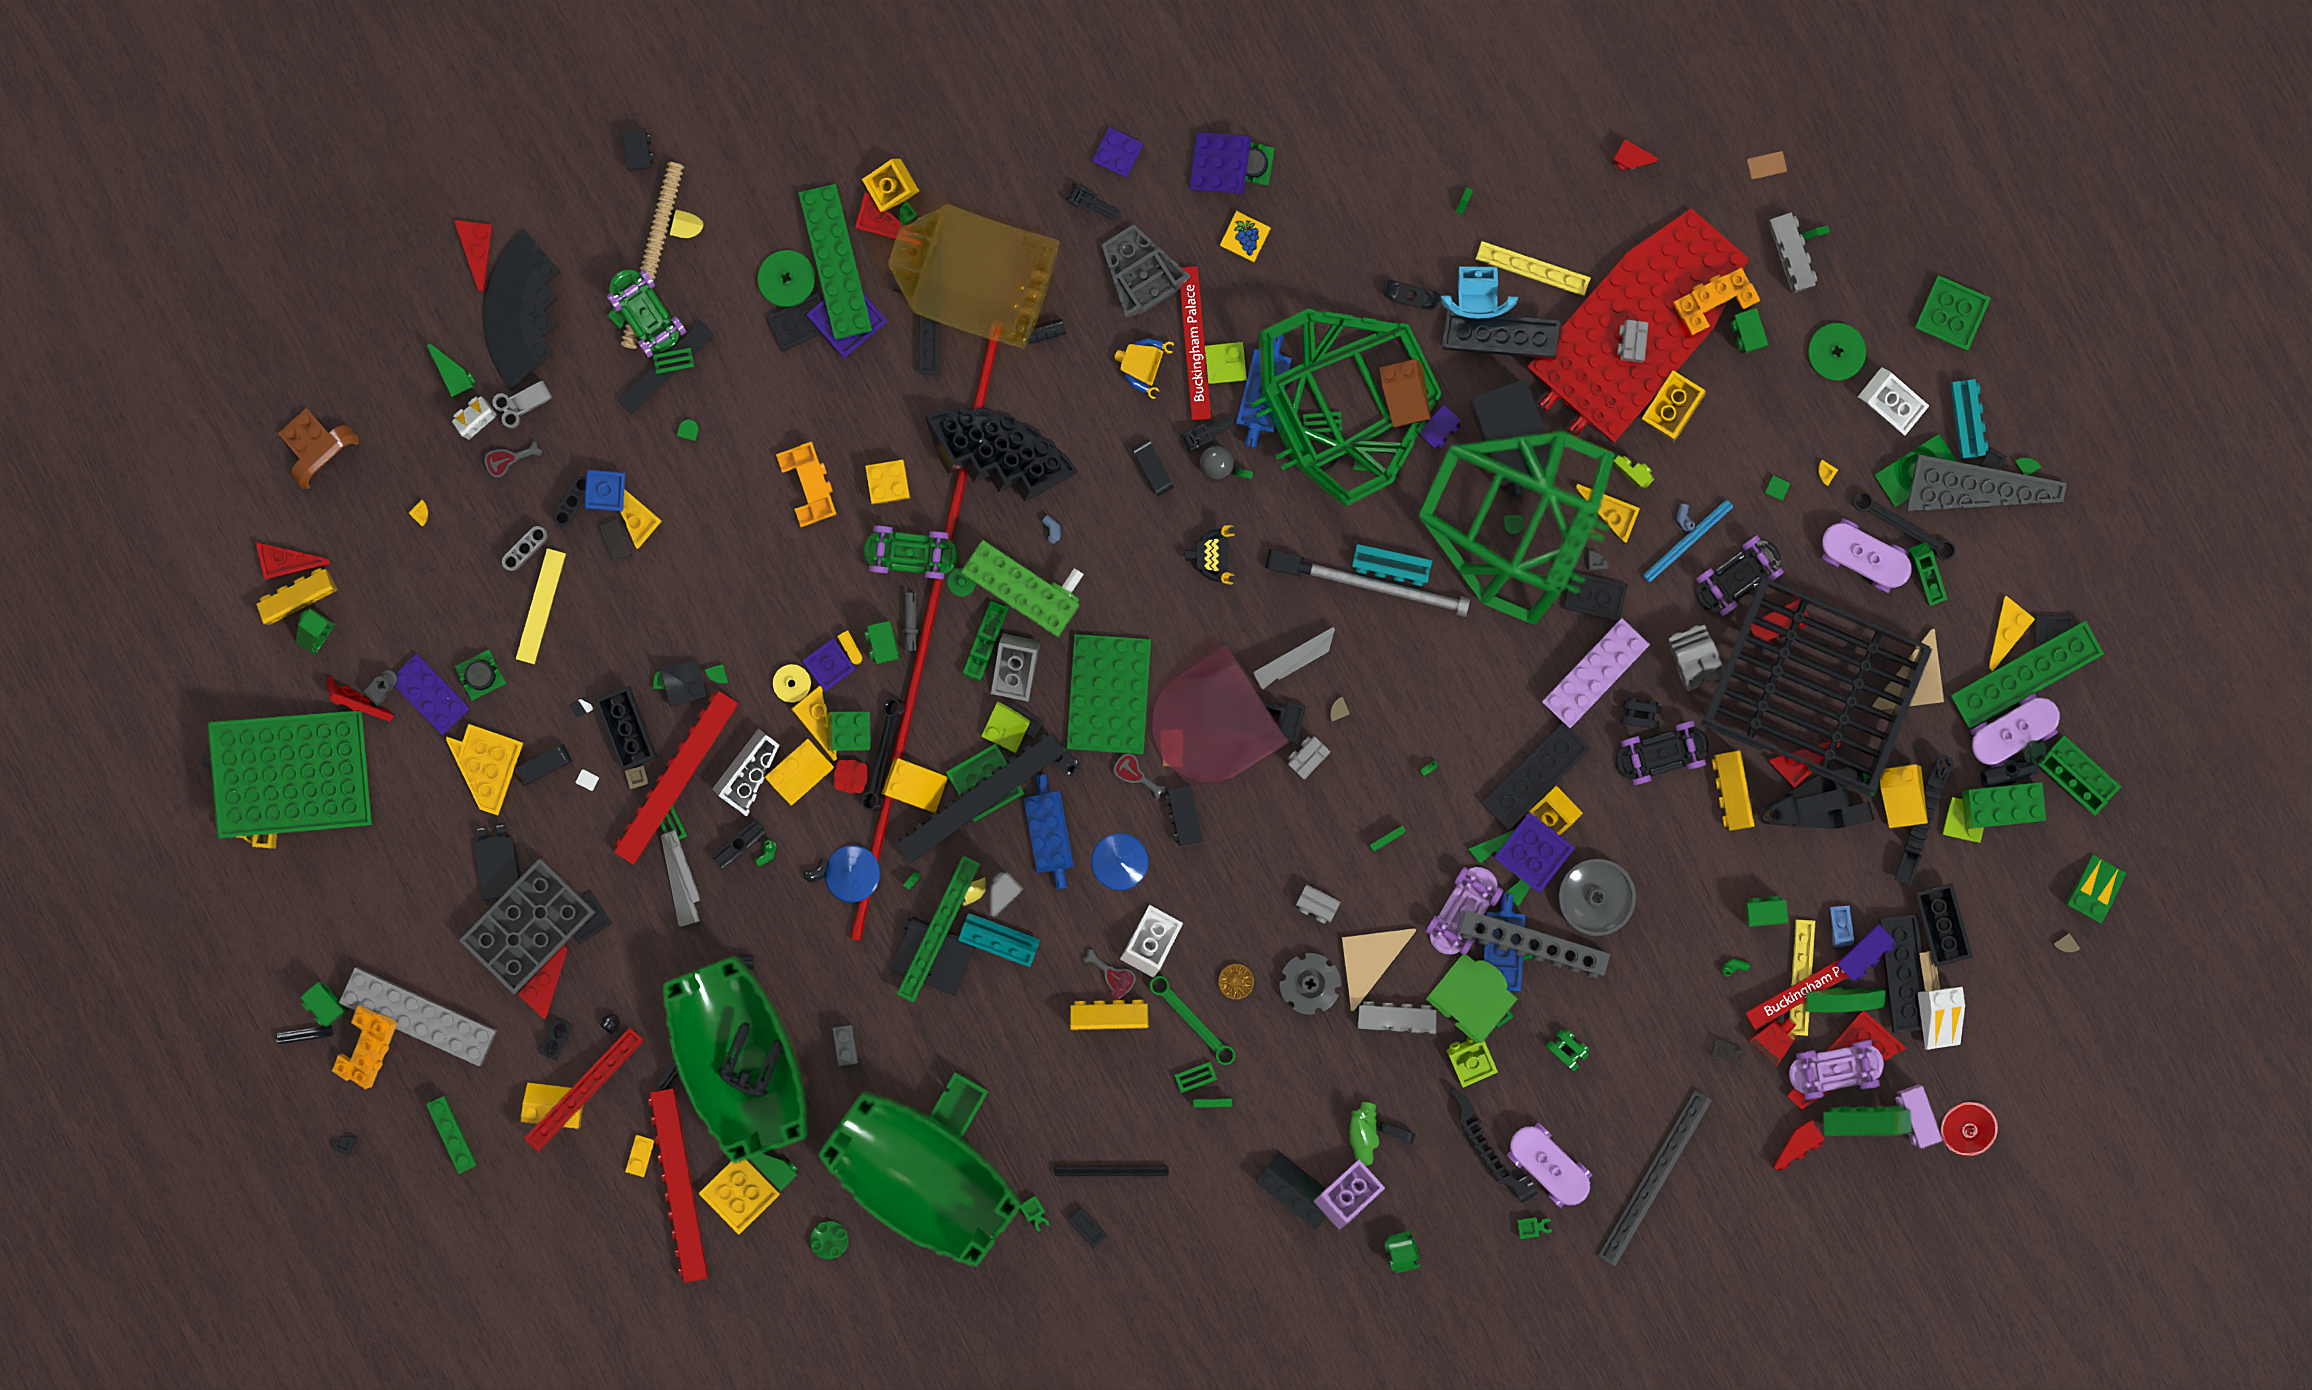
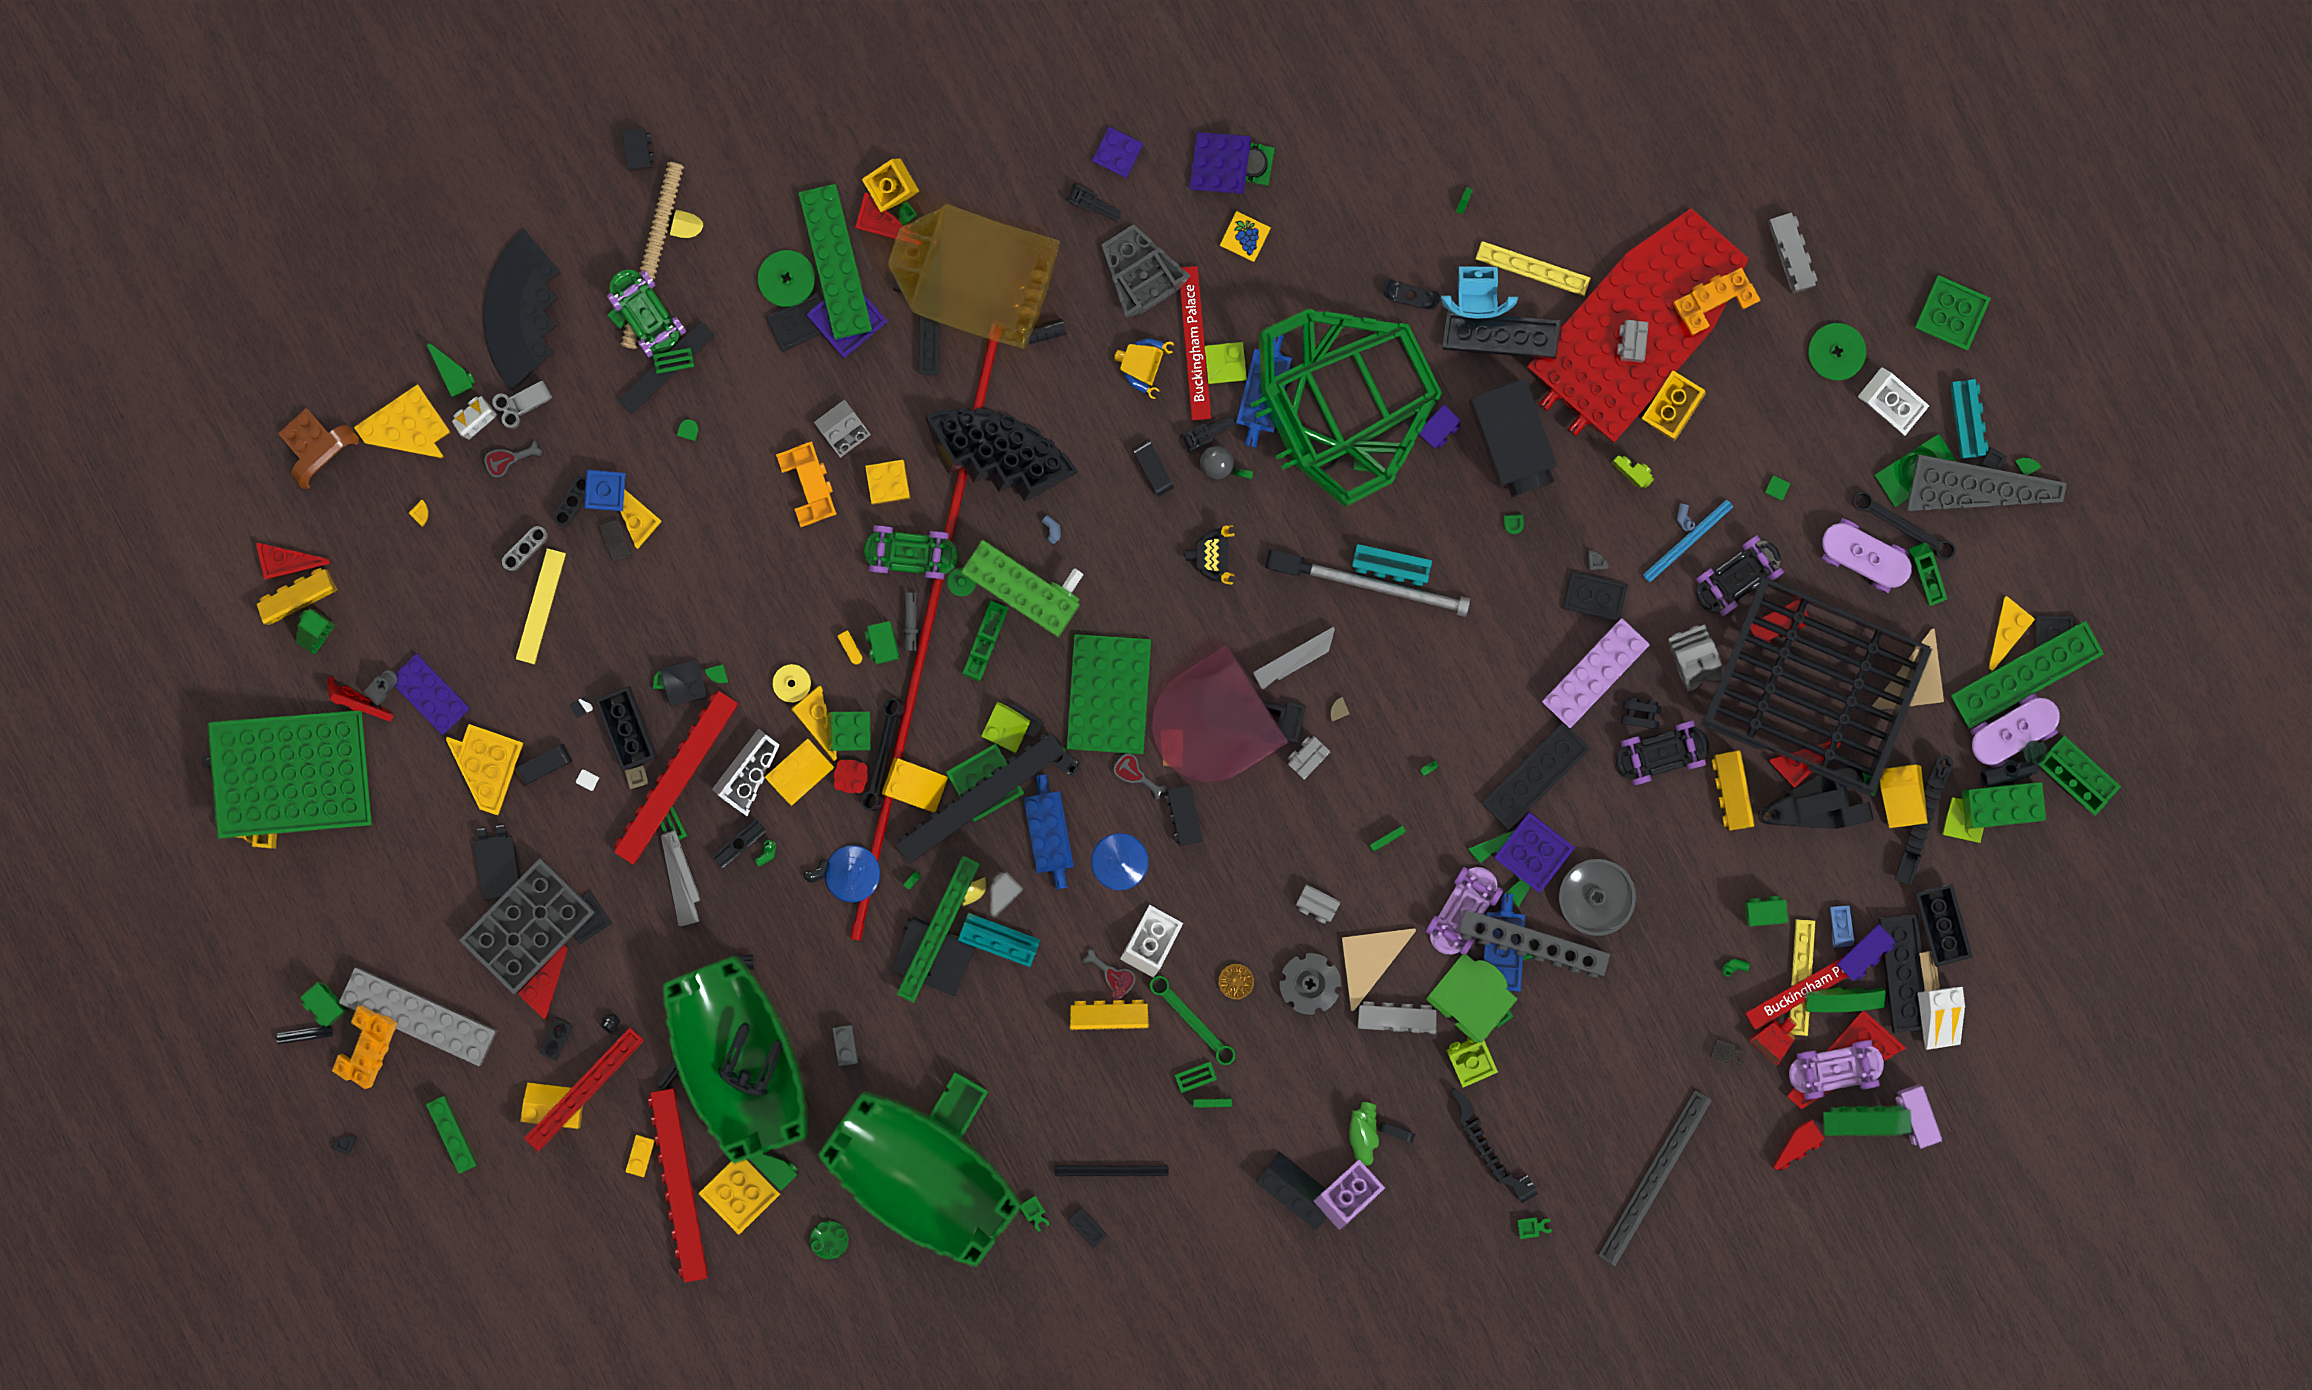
red wing [455,220,492,292] -> none
piece [455,649,507,701] -> none
dark purple plate [803,638,856,692] -> none
light grey slope [991,633,1040,701] -> none
green tile [1303,412,1343,433] -> none
dark orange slope [1380,359,1431,428] -> none
green brick [1385,1230,1421,1273] -> none
green windscreen [1418,430,1615,625] -> none
lavender piece [1506,1122,1592,1208] -> none
yellow slope [1524,786,1582,835] -> none
green brick [1546,1029,1589,1071] -> none
yellow wing [1575,484,1640,543] -> none
red slope [1613,139,1658,171] -> none
green brick [1729,308,1768,354] -> none
medium nougat sticker [1747,151,1787,179] -> none
green tile [1802,226,1830,240] -> none
yellow tile [1818,460,1838,486] -> none
red hat [1940,1102,1998,1156] -> none
dark tan tile [2053,933,2080,952] -> none
green slope [2064,854,2126,924] -> none
none -> yellow wing [354,384,450,458]
none -> light grey slope [814,399,871,458]

